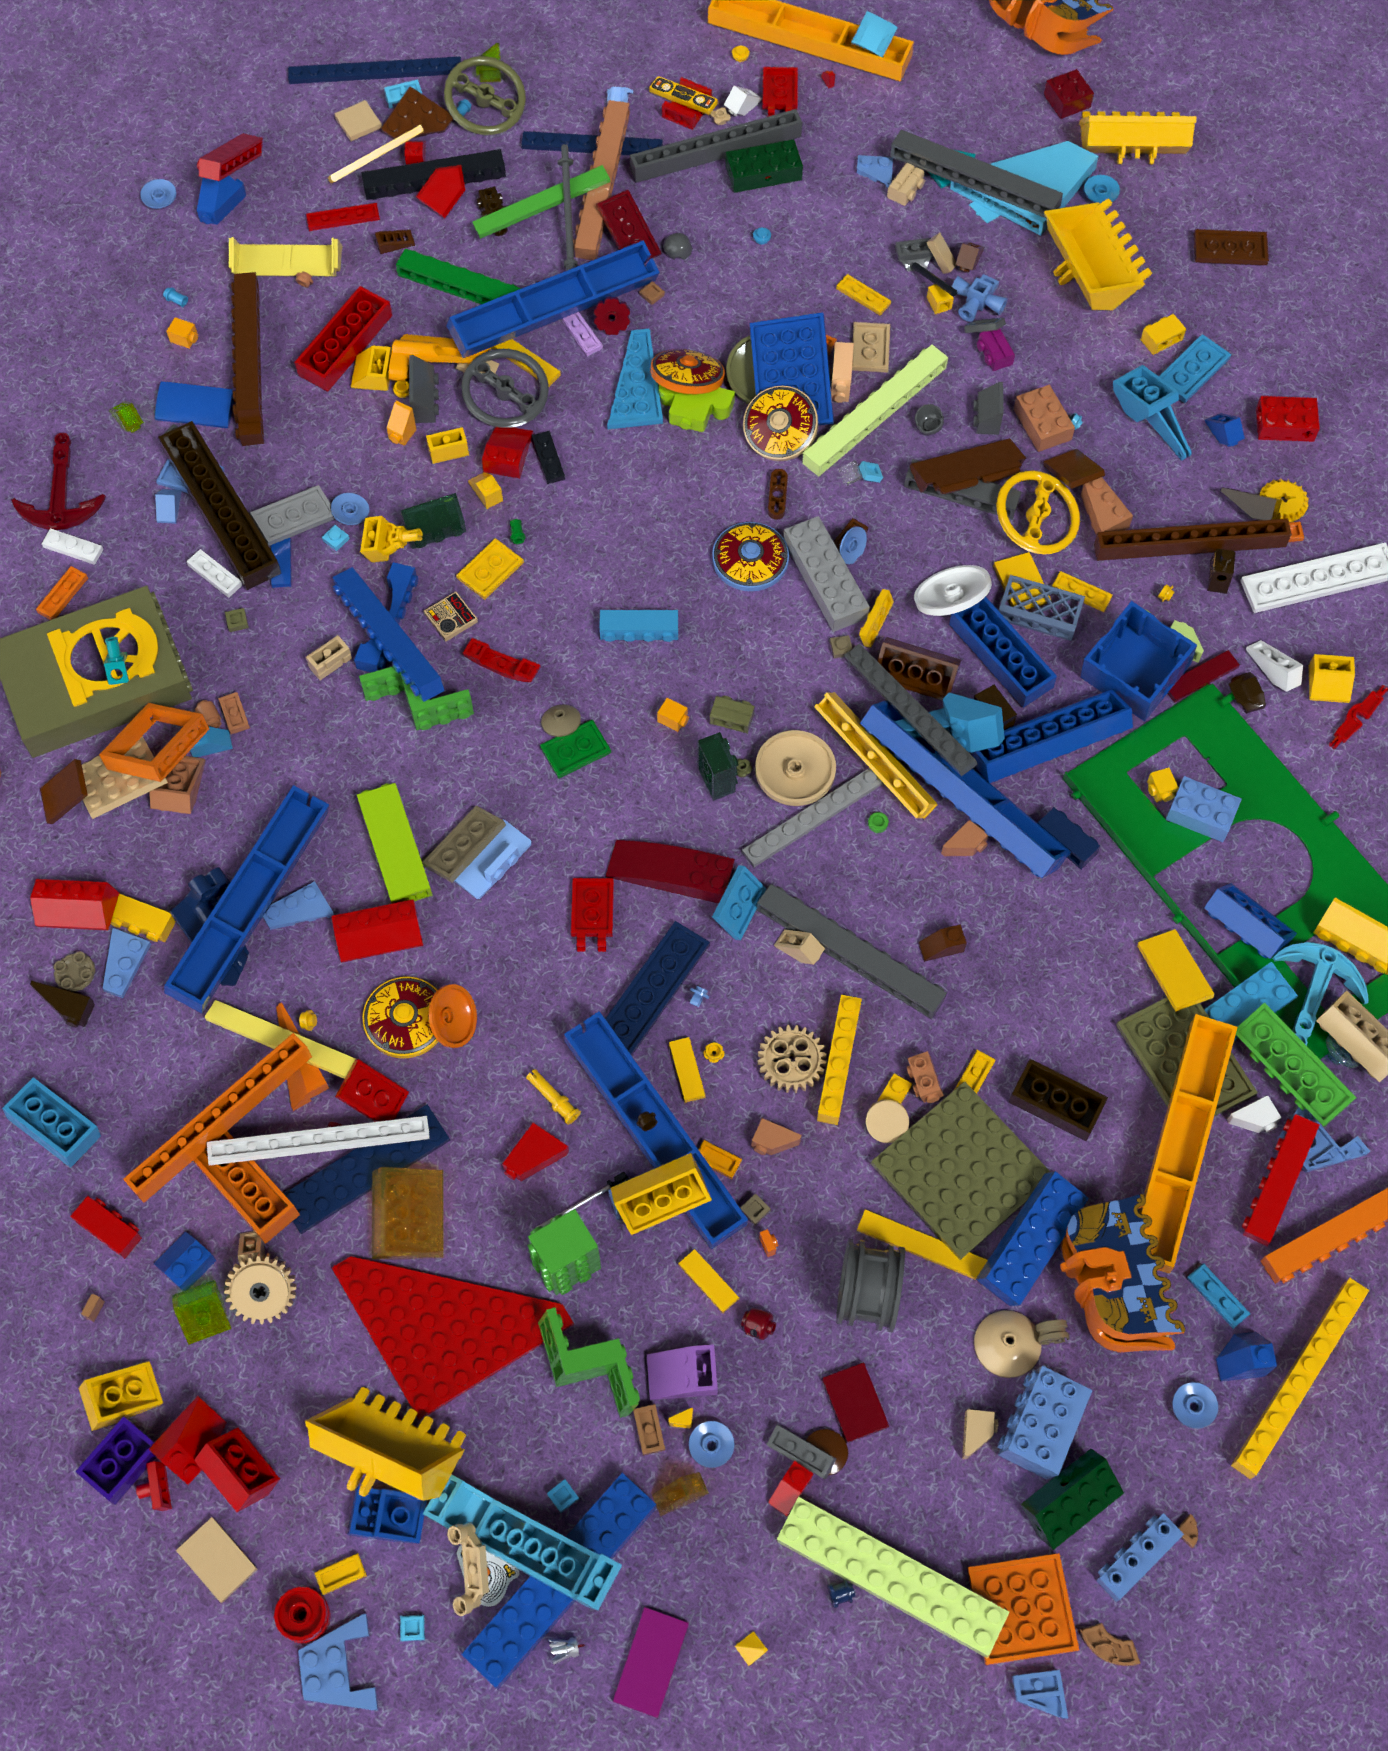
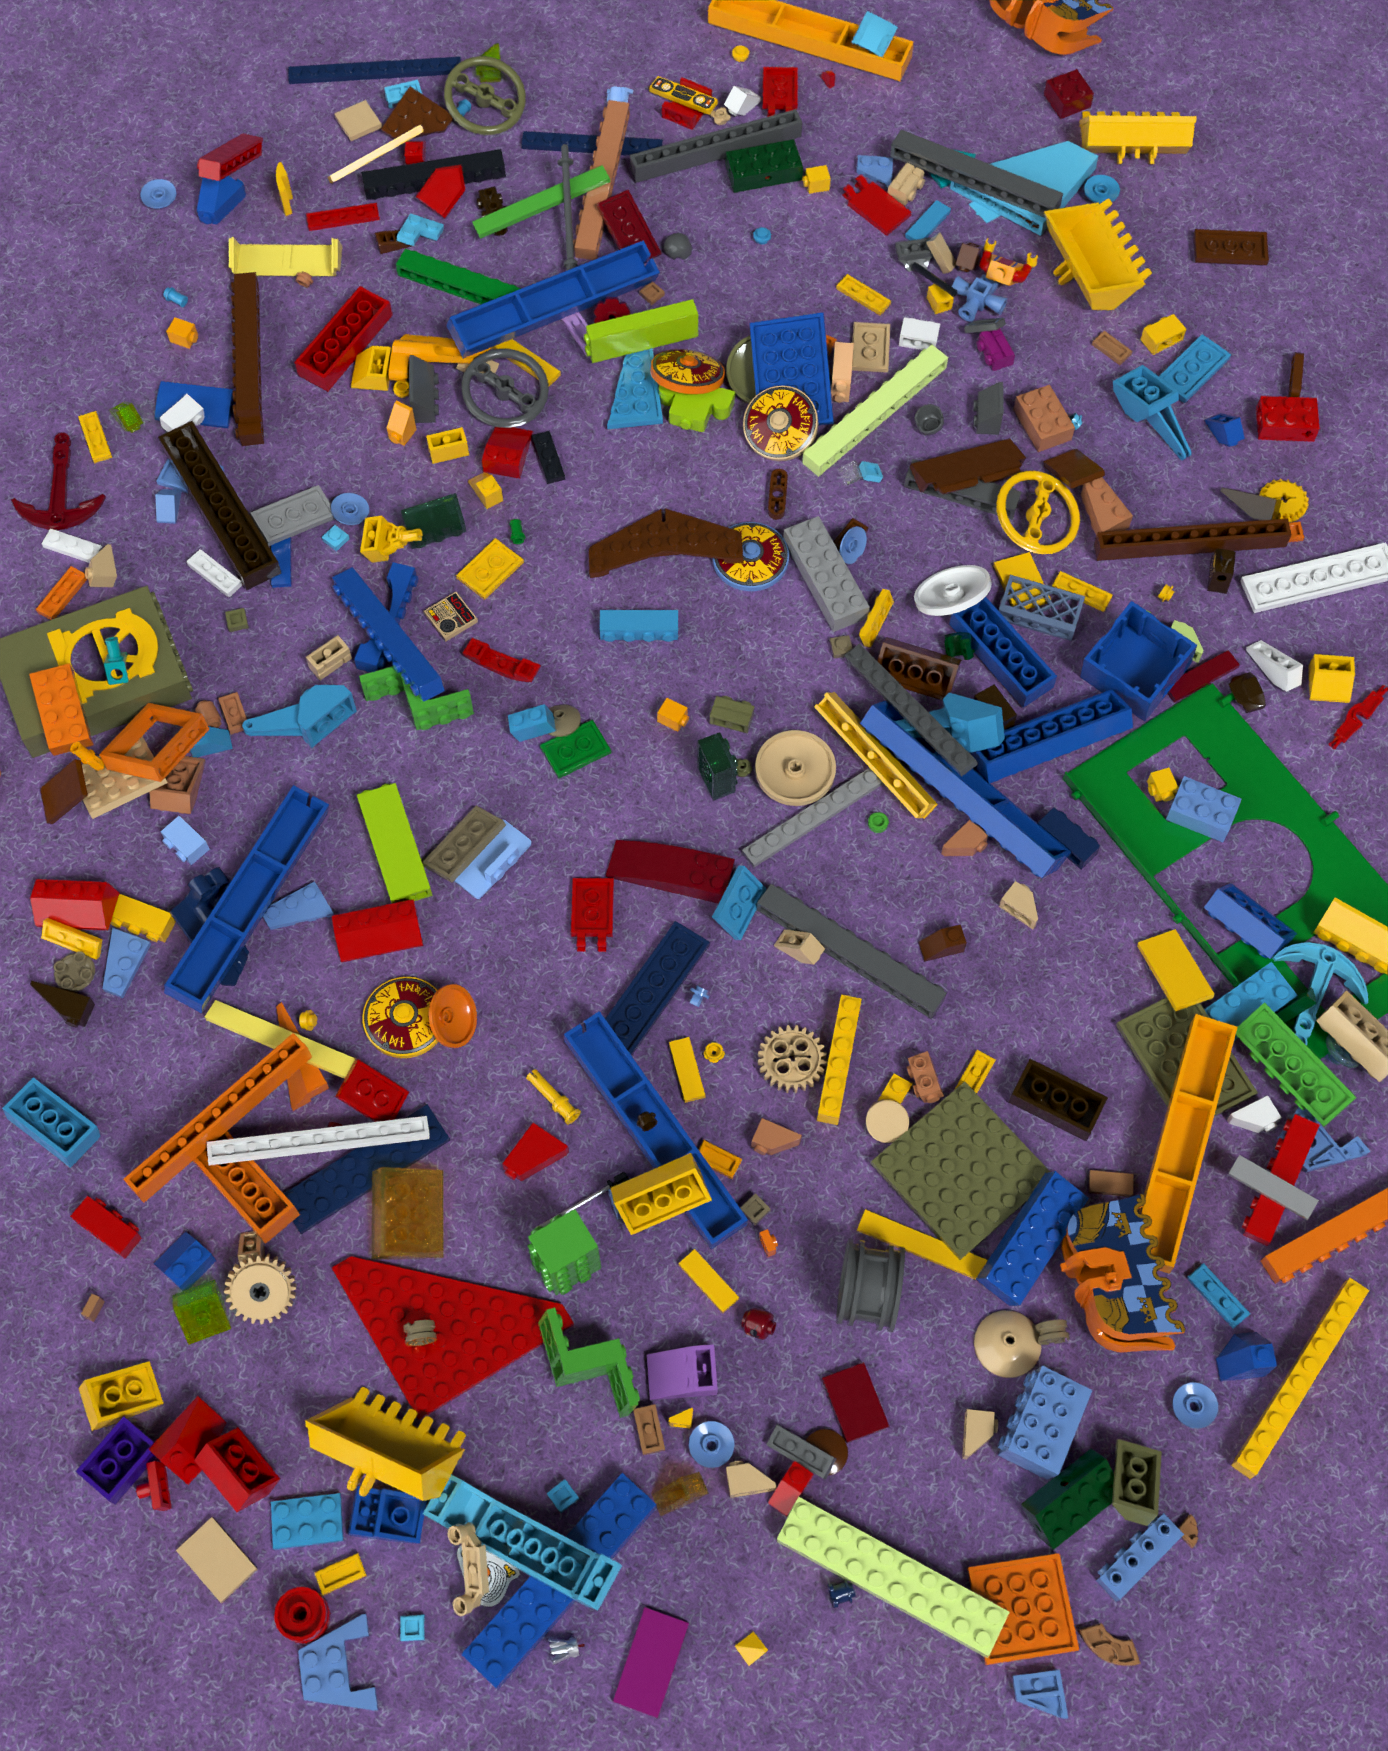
none -> orange brick [29,663,94,756]
none -> yellow tile [41,918,103,960]
none -> light orange axle [70,742,104,771]
none -> yellow tile [78,411,112,463]
none -> tan slope [85,544,117,587]
none -> white brick [160,394,204,432]
none -> light blue brick [160,816,210,865]
none -> dark azure slope [242,685,357,748]
none -> dark azure plate [271,1493,344,1550]
none -> yellow slope [276,162,293,216]
none -> medium azure plate [397,213,444,246]
none -> dark tan wheel [403,1320,437,1346]
none -> dark azure brick [508,704,556,742]
none -> lime brick [584,299,698,363]
none -> reddish brown wing [589,508,744,578]
none -> tan slope [726,1461,776,1498]
none -> yellow brick [803,165,830,194]
none -> red tile [842,174,912,236]
none -> white brick [899,317,940,350]
none -> dark azure tile [905,200,951,240]
none -> dark green piece [944,632,975,660]
none -> torso [980,238,1038,286]
none -> tan slope [999,881,1038,929]
none -> medium nougat tile [1088,1170,1133,1197]
none -> medium nougat tile [1092,331,1132,365]
none -> olive slope [1112,1439,1162,1526]
none -> light grey tile [1228,1155,1319,1220]
none -> dark green slope [1276,987,1316,1023]
none -> reddish brown beam [1288,352,1304,397]

